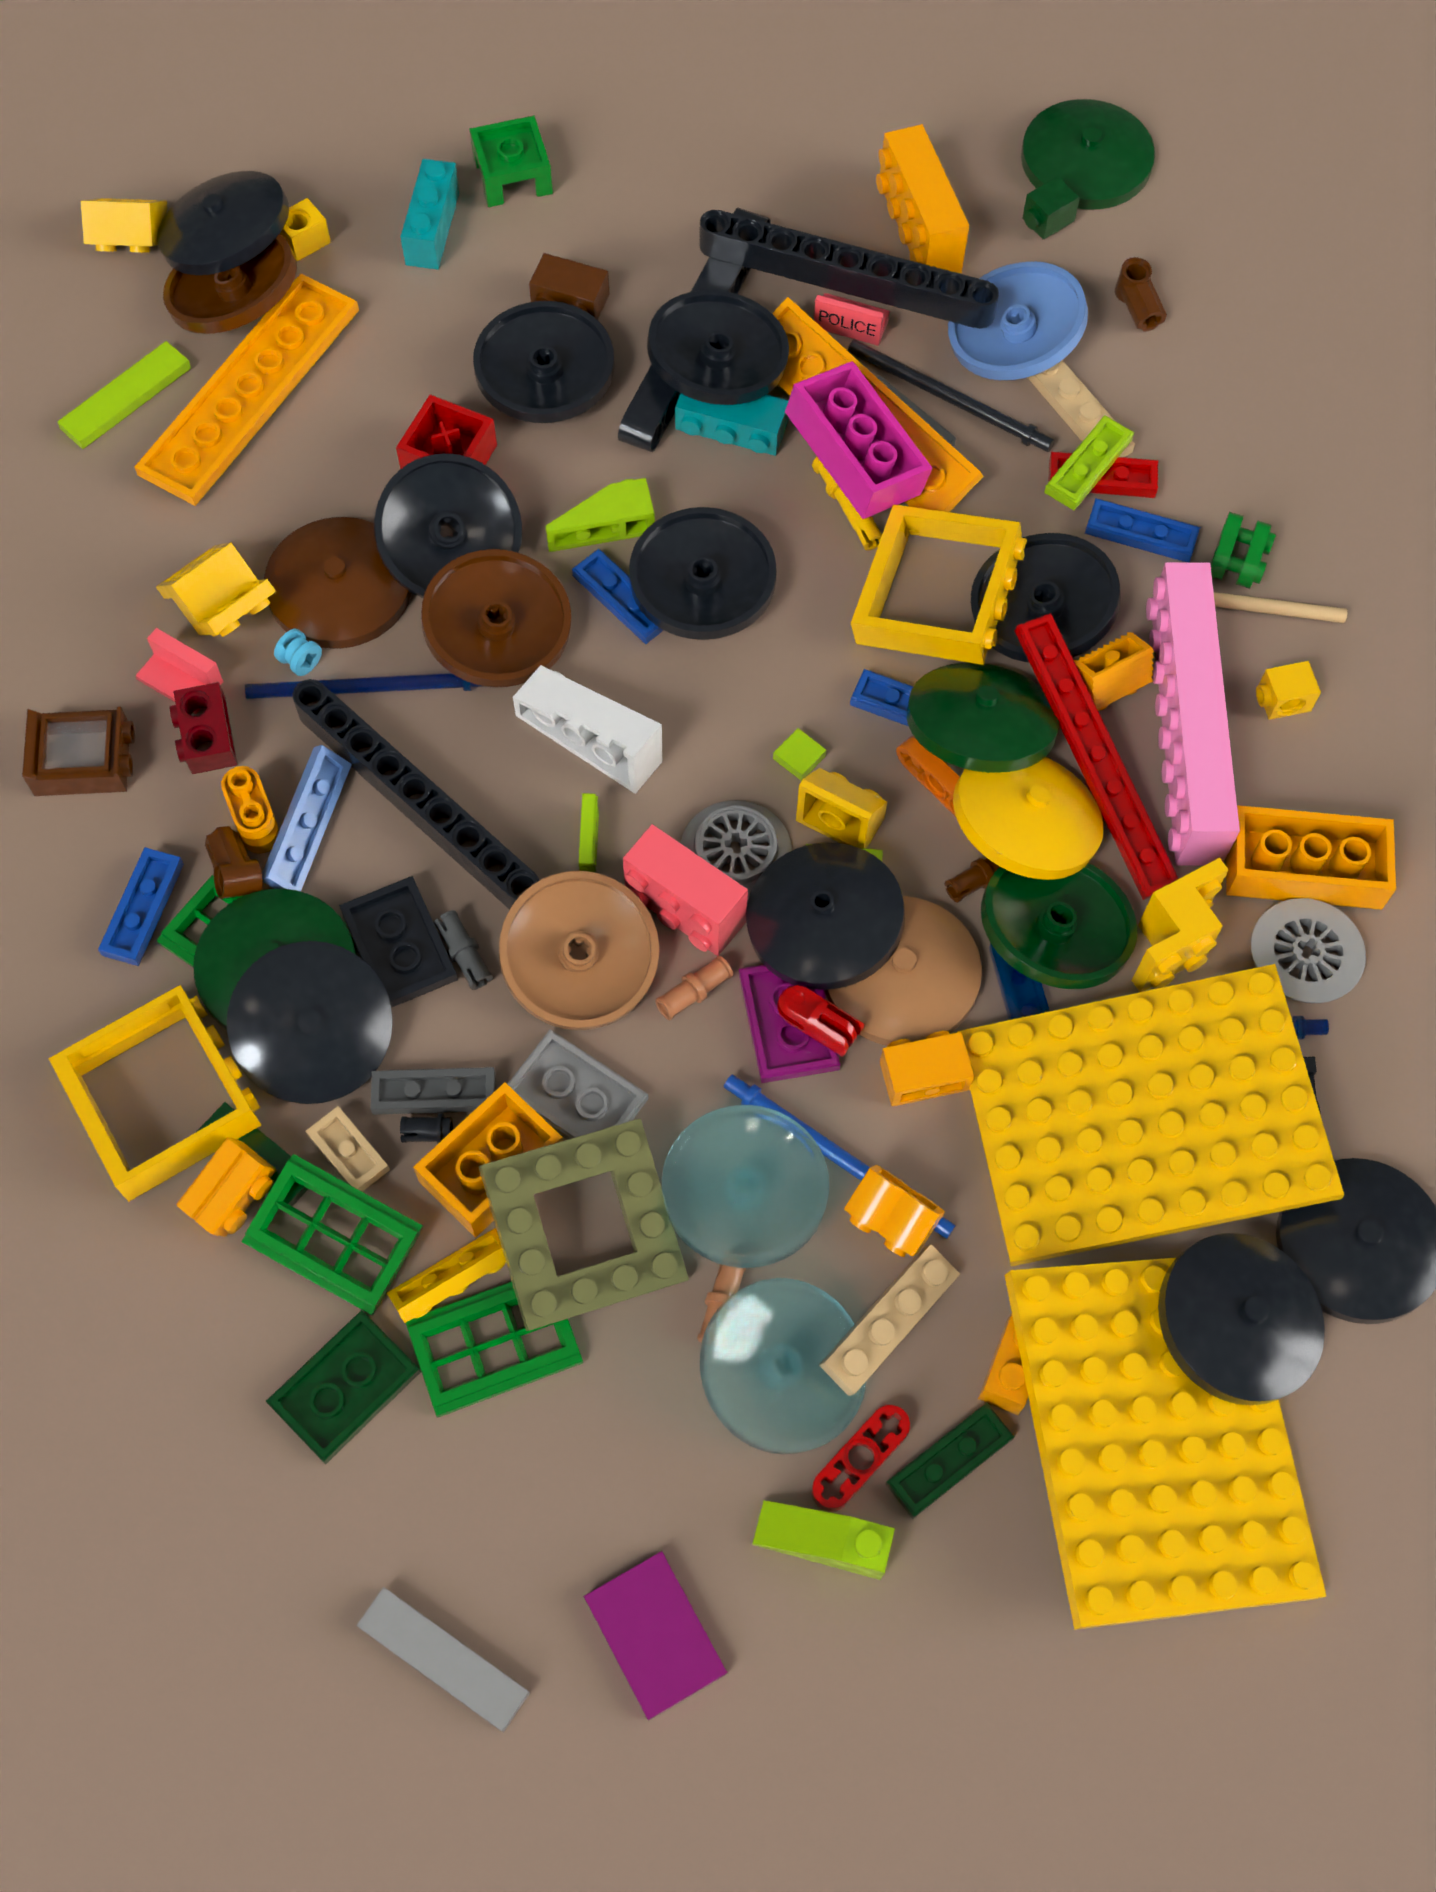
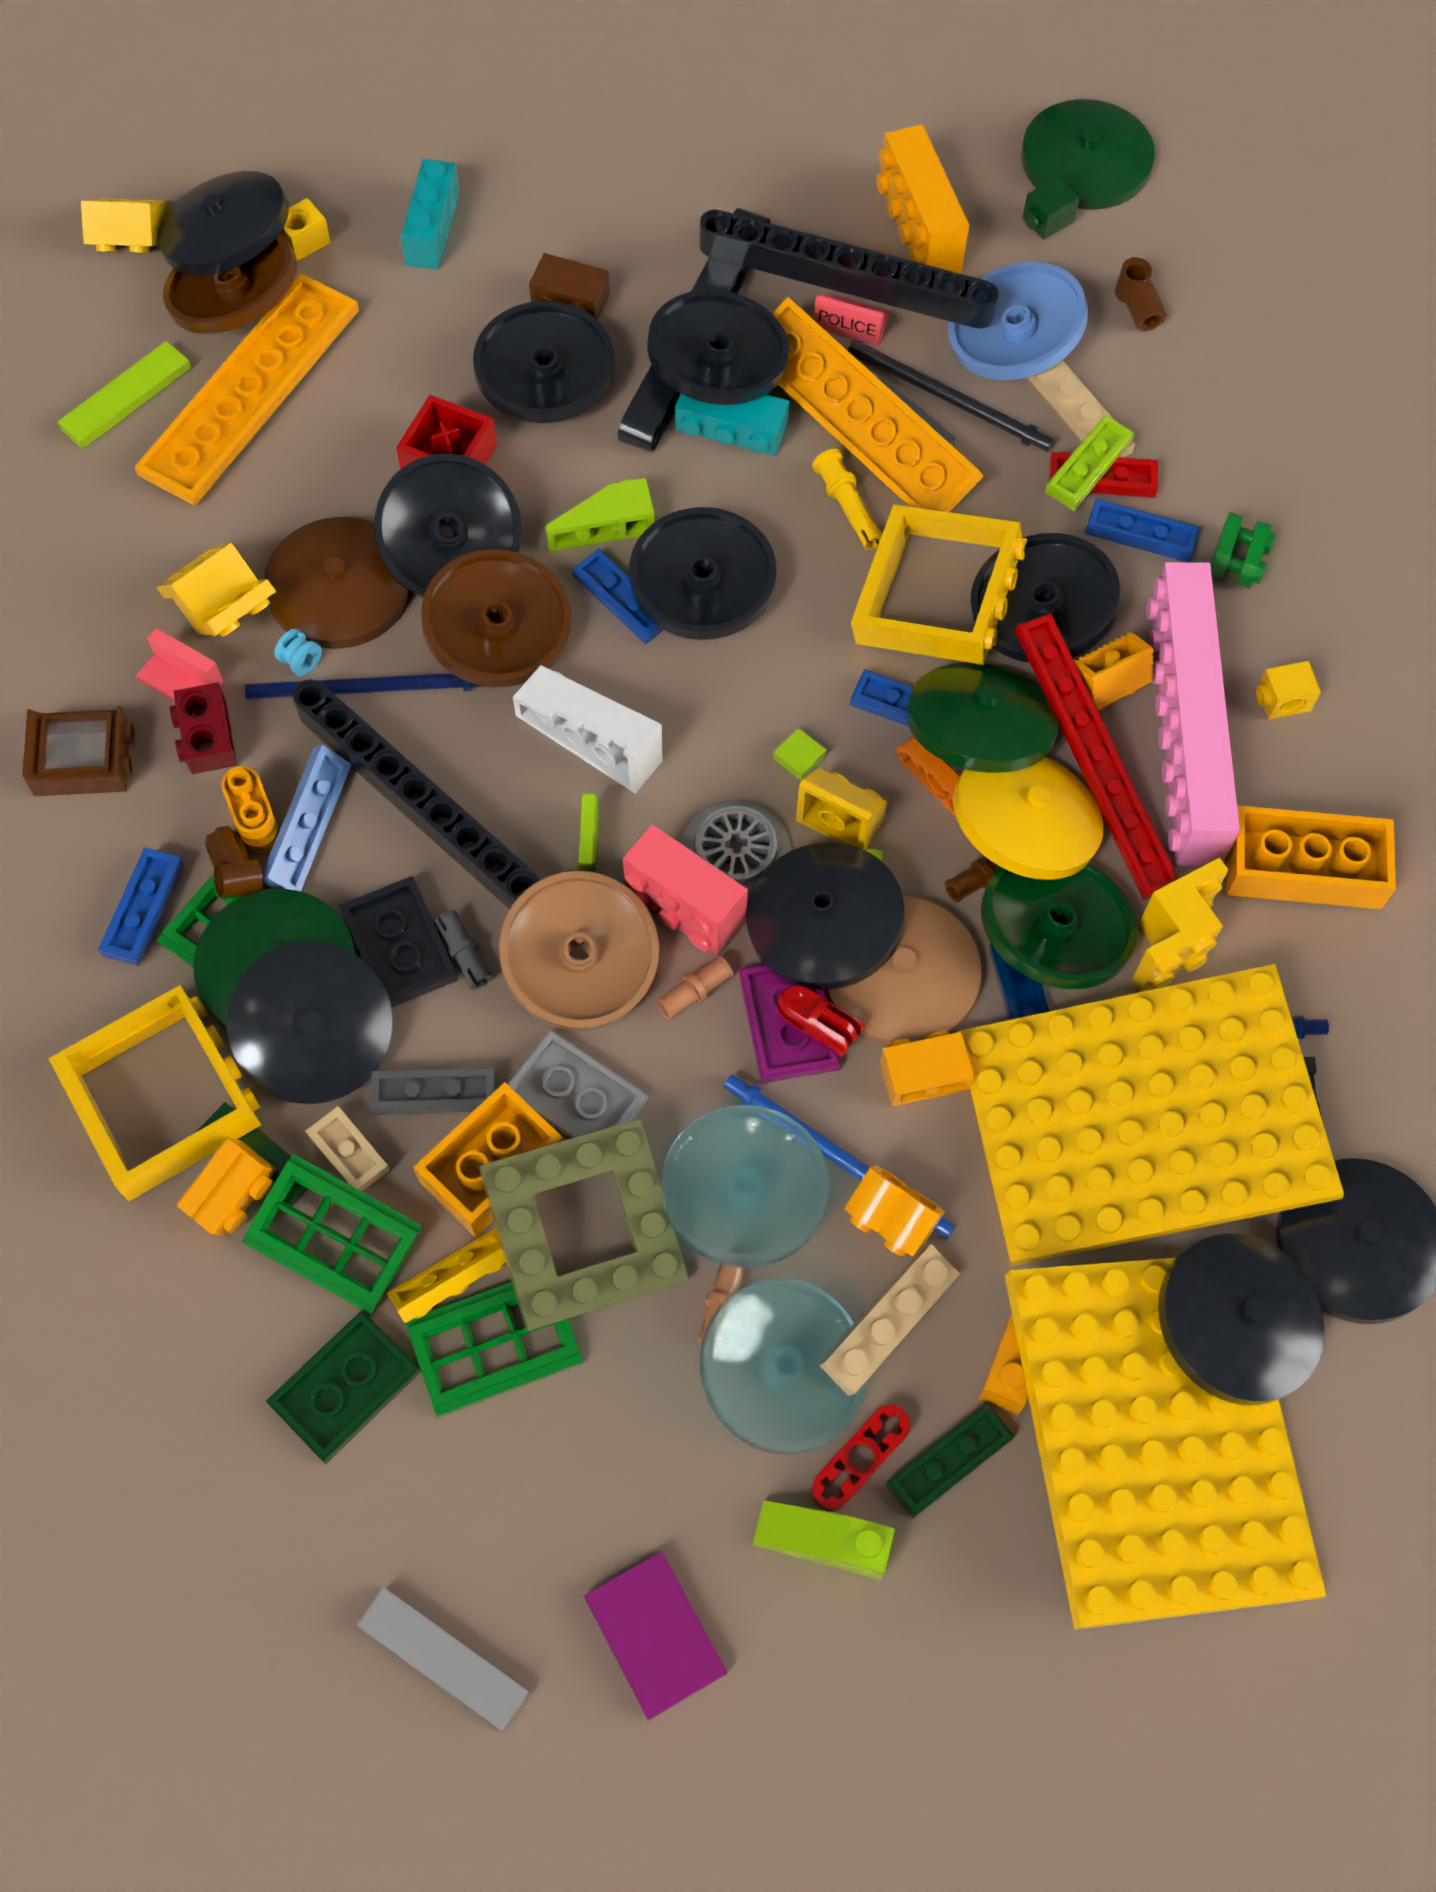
black pin [400,1113,453,1143] -> none
green panel [469,115,553,208] -> none
dark pink brick [785,361,932,519] -> none
tan bar [1213,592,1347,623] -> none
light grey piece [1251,898,1366,1003] -> none

